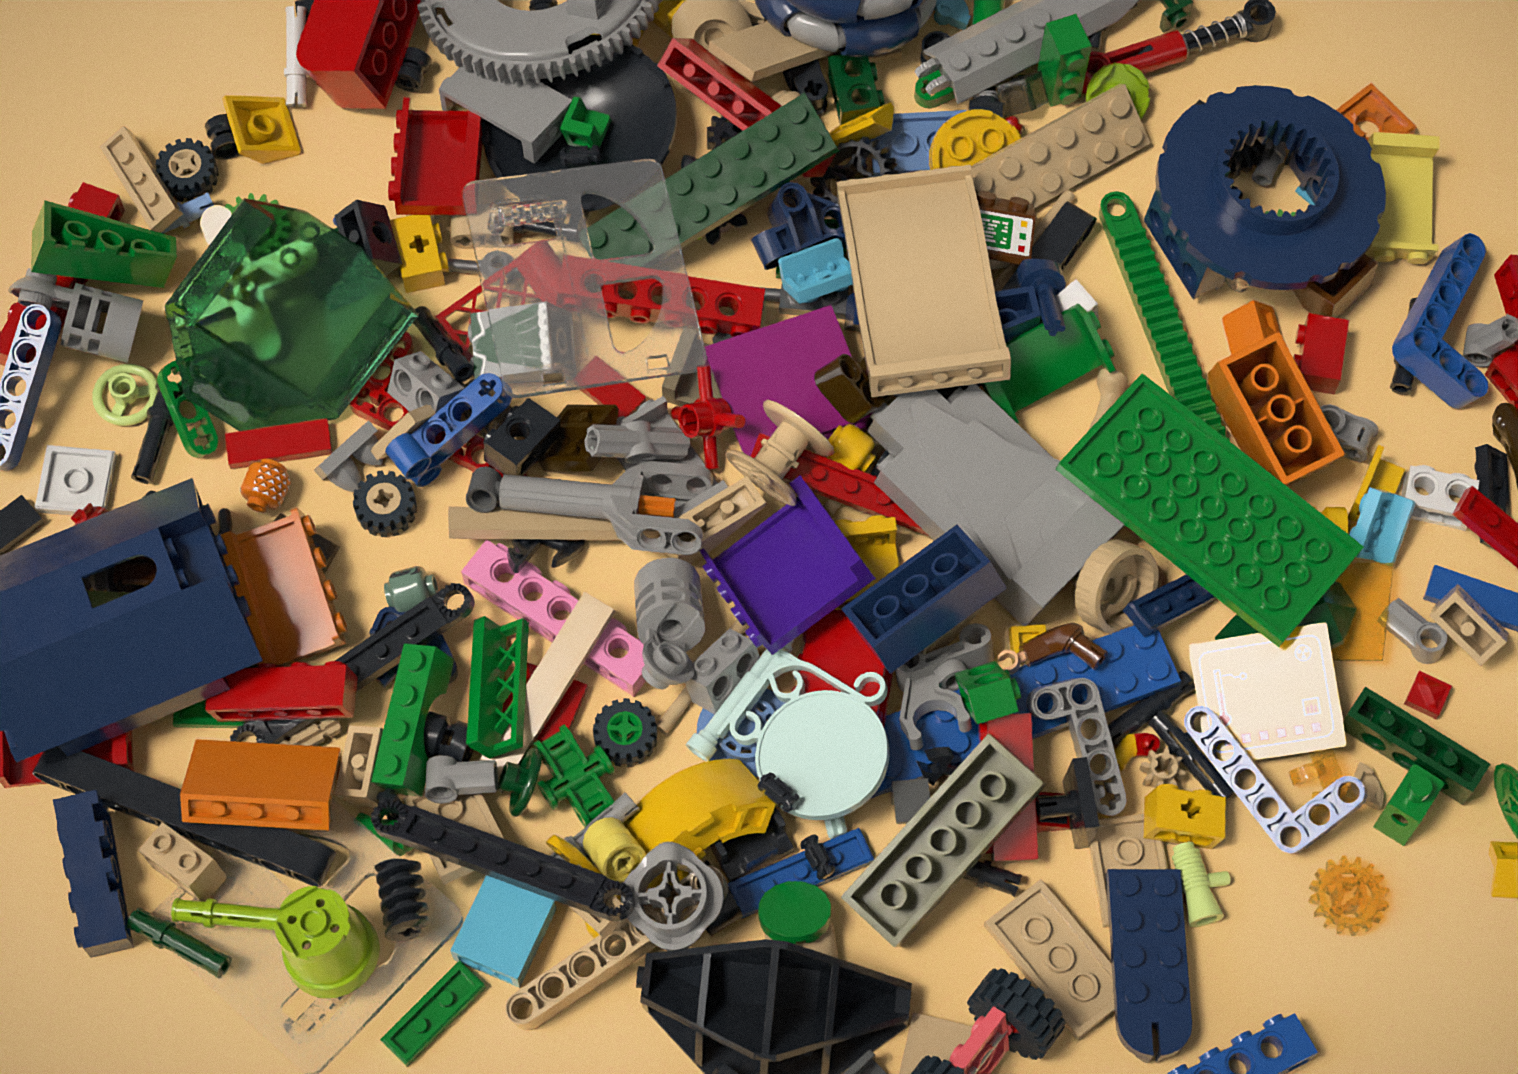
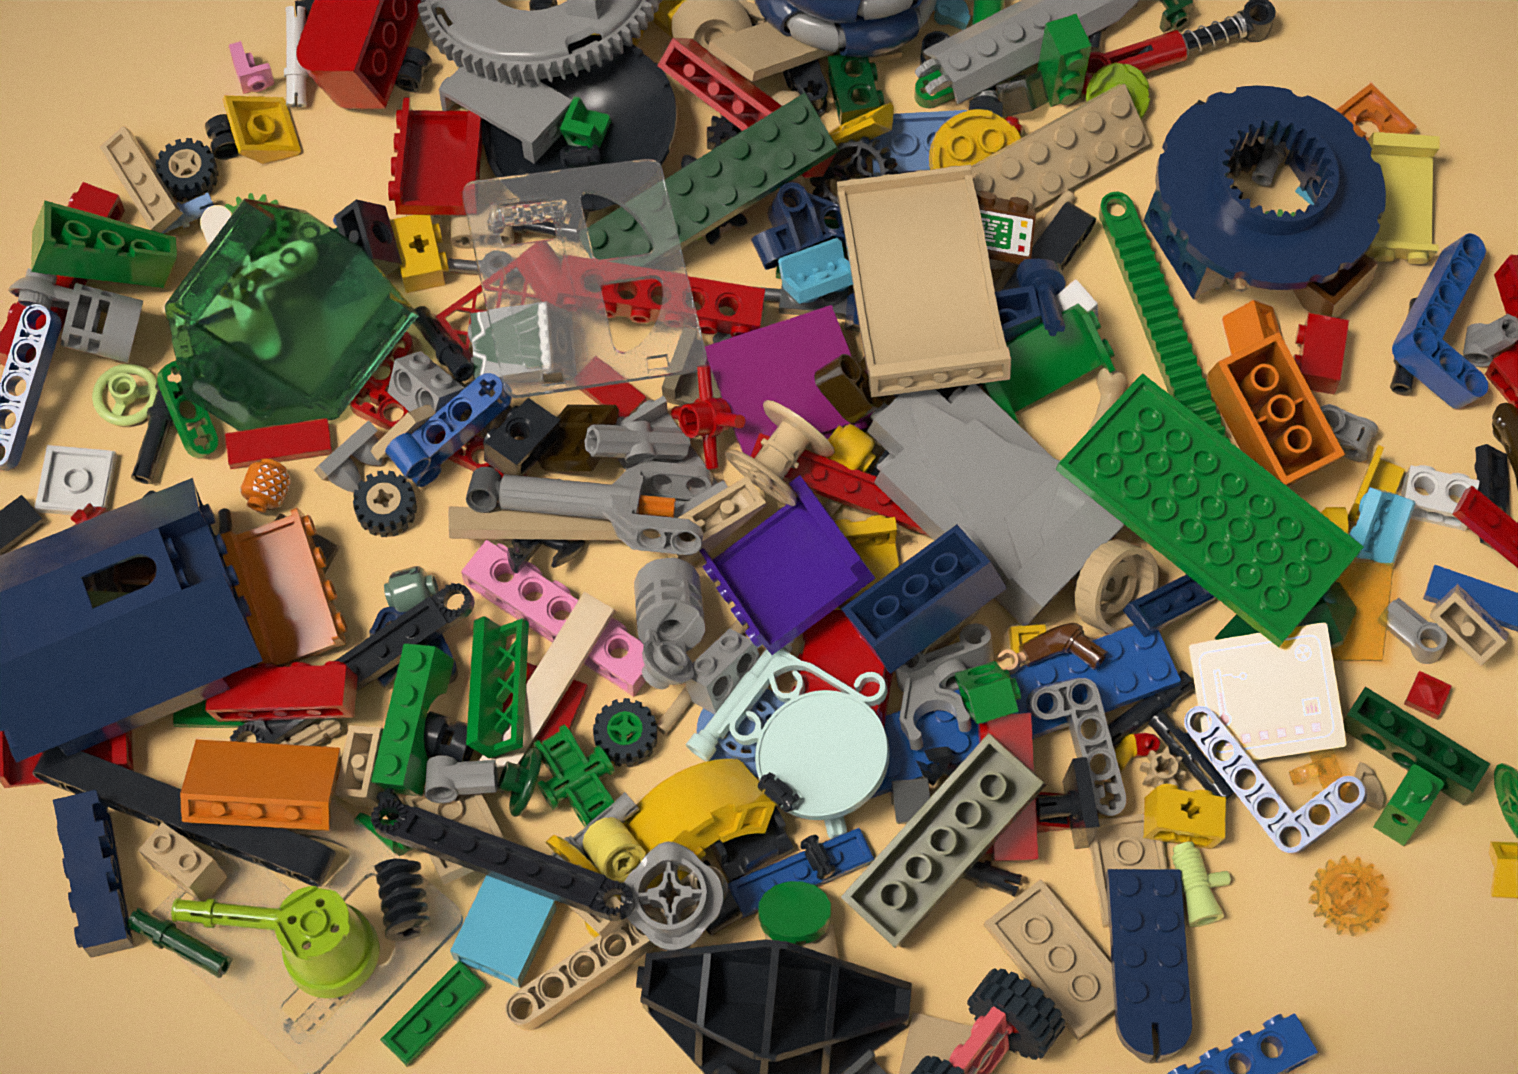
none -> bright pink bracket [229,41,274,94]

